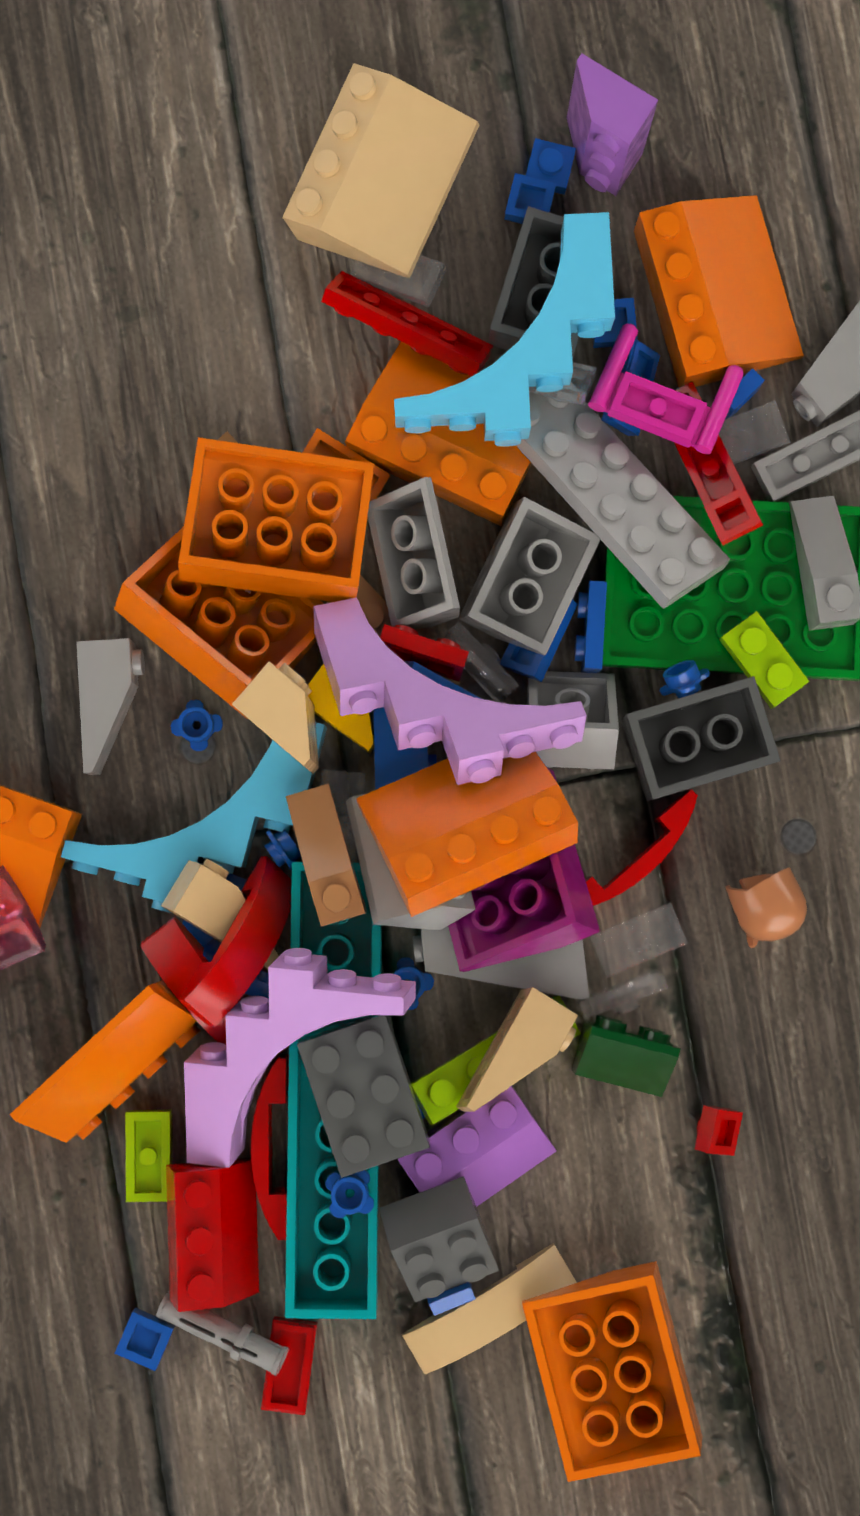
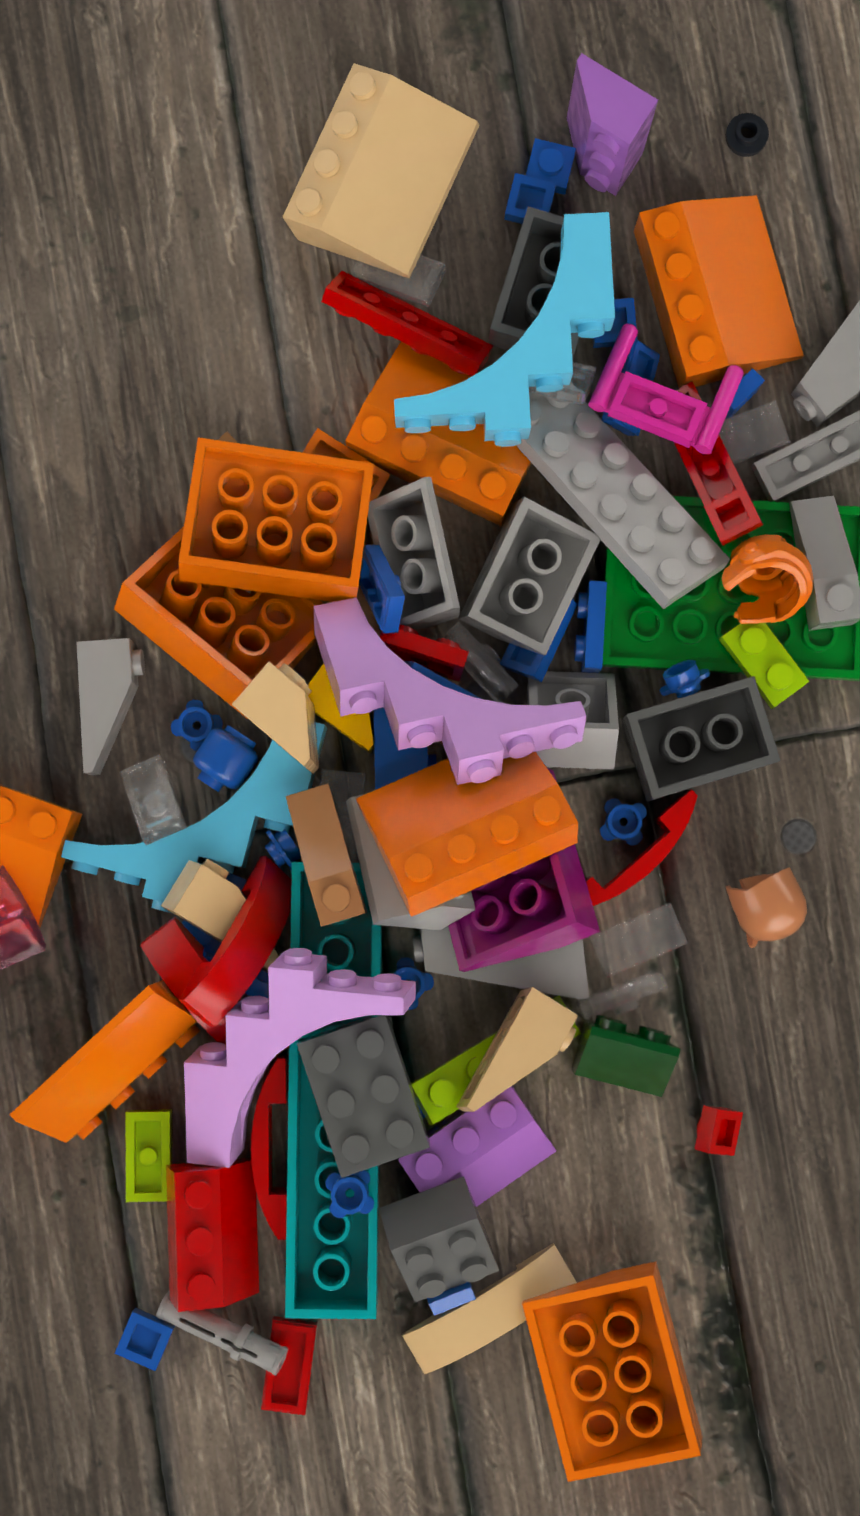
none -> clear plate [120,754,187,845]
none -> blue head [193,725,258,792]
none -> blue plate [359,545,405,633]
none -> blue plate [600,798,647,846]
none -> orange helmet [721,534,813,624]
none -> black plate [725,113,769,157]

